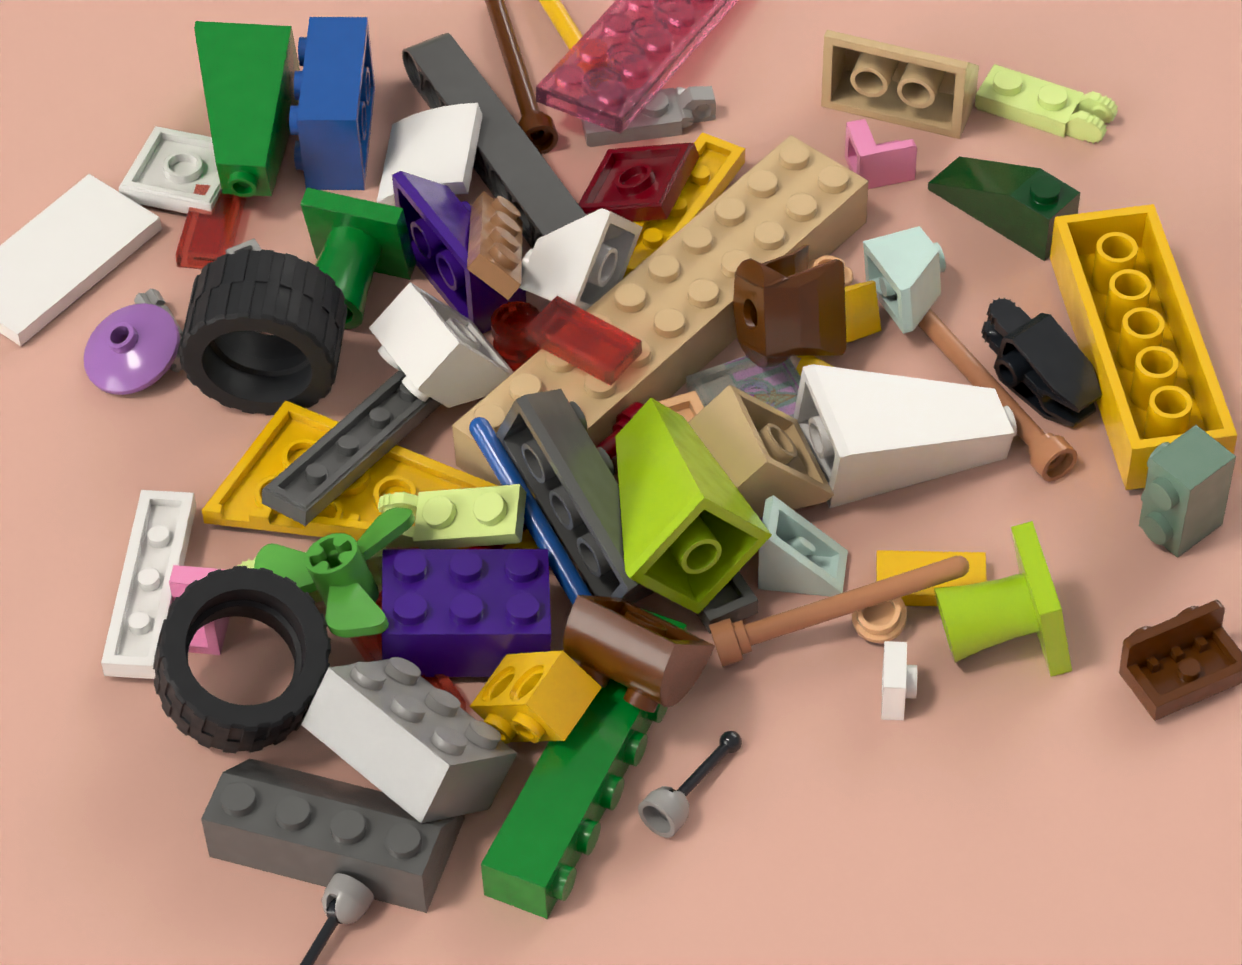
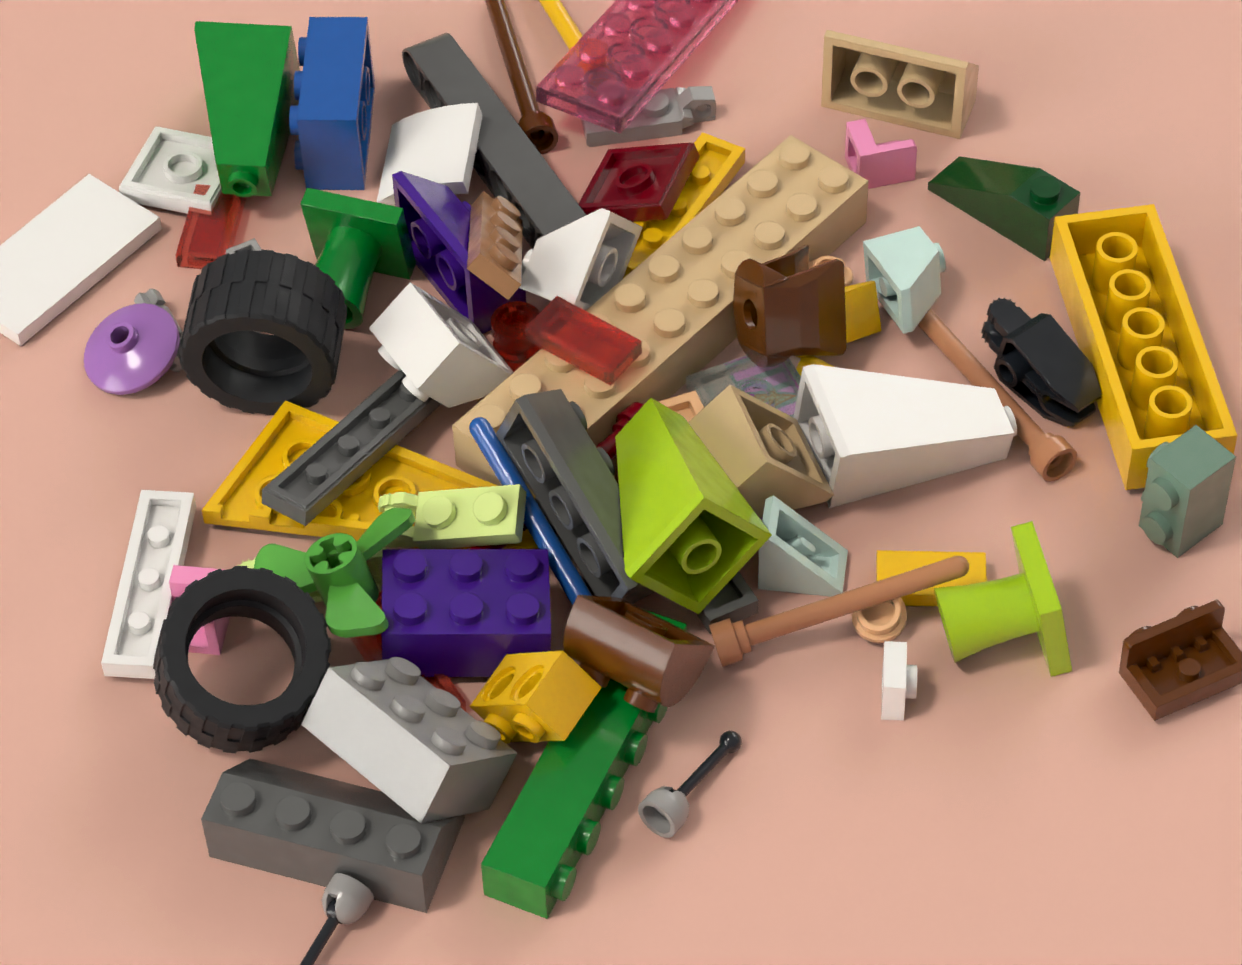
yellowish green hinge [975,64,1118,144] -> none

